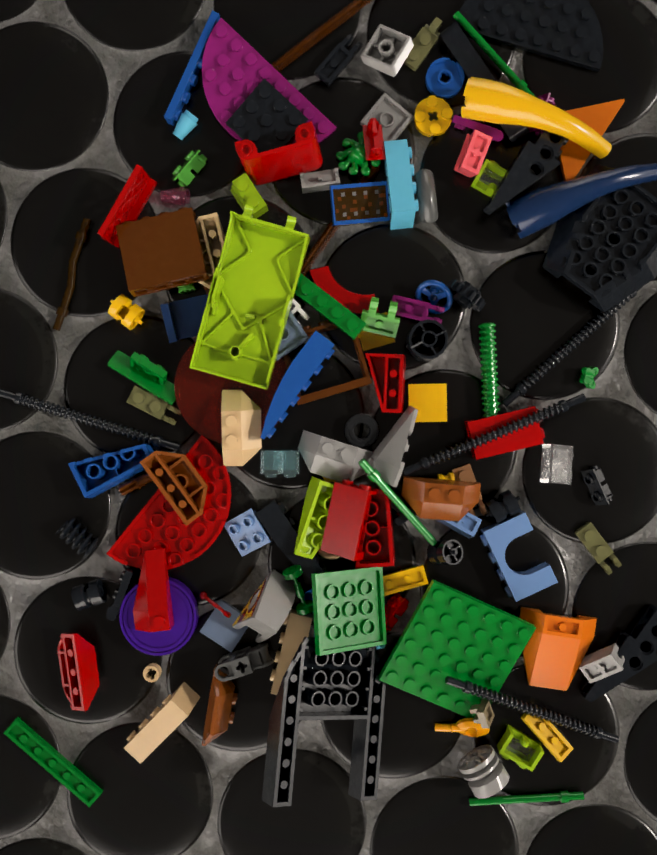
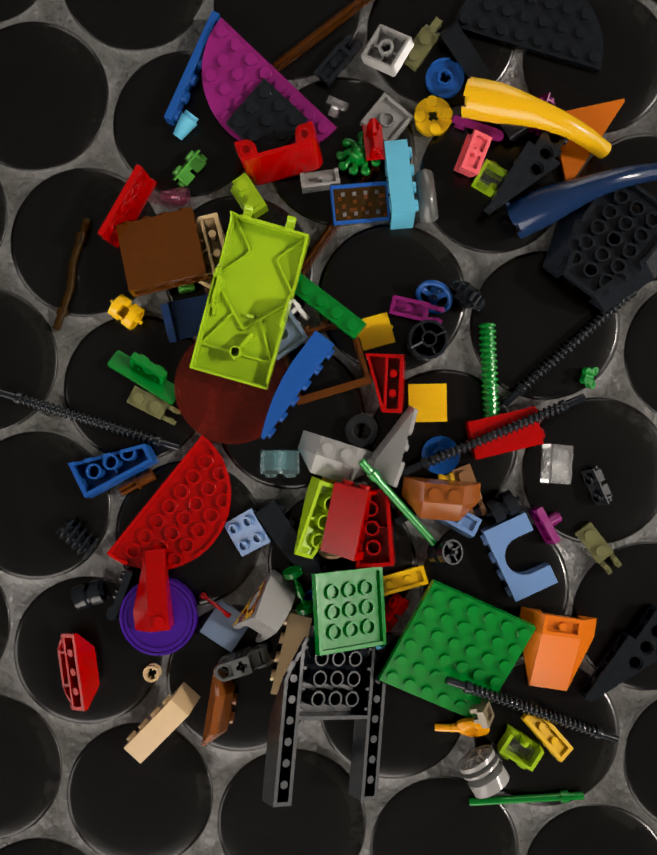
green tile [3,717,103,807] -> none
dark orange wedge [140,450,208,526] -> none
tan wedge [221,389,262,466] -> none
red tile [310,266,379,315] -> none
bright green plate [361,296,400,338] -> none
green bar [453,11,536,97] -> none
light grey hinge [579,643,625,684] -> none
none -> clear tile [326,95,349,118]
none -> blue dish [421,436,460,474]
none -> magenta tile [528,507,562,544]

